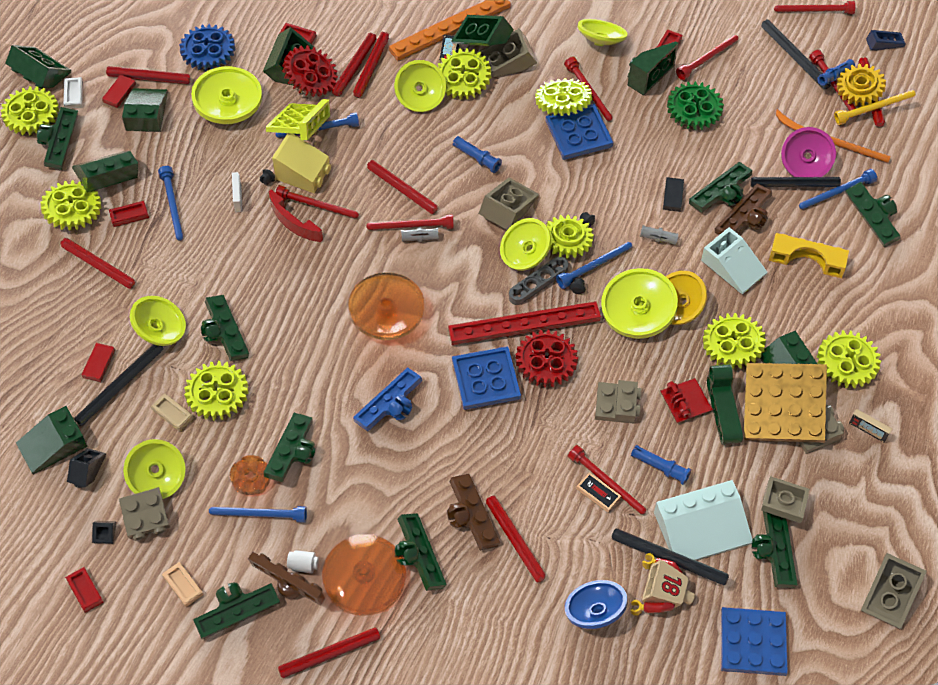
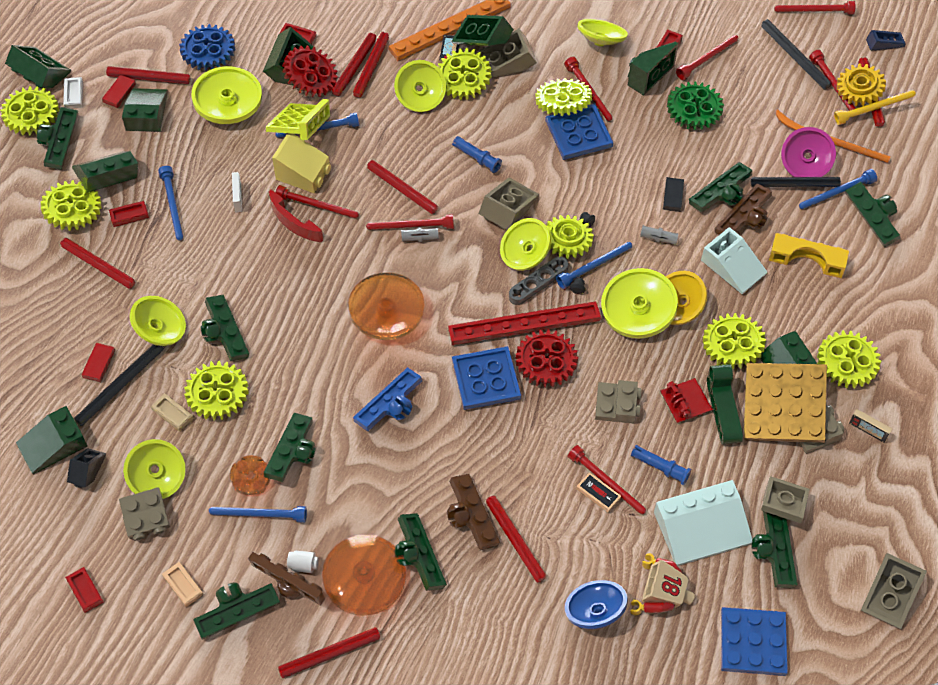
black slope [92,521,116,544] -> none
black piece [260,169,275,185] -> none
black axle [612,528,729,585] -> none
blue pin [817,59,855,85] -> none

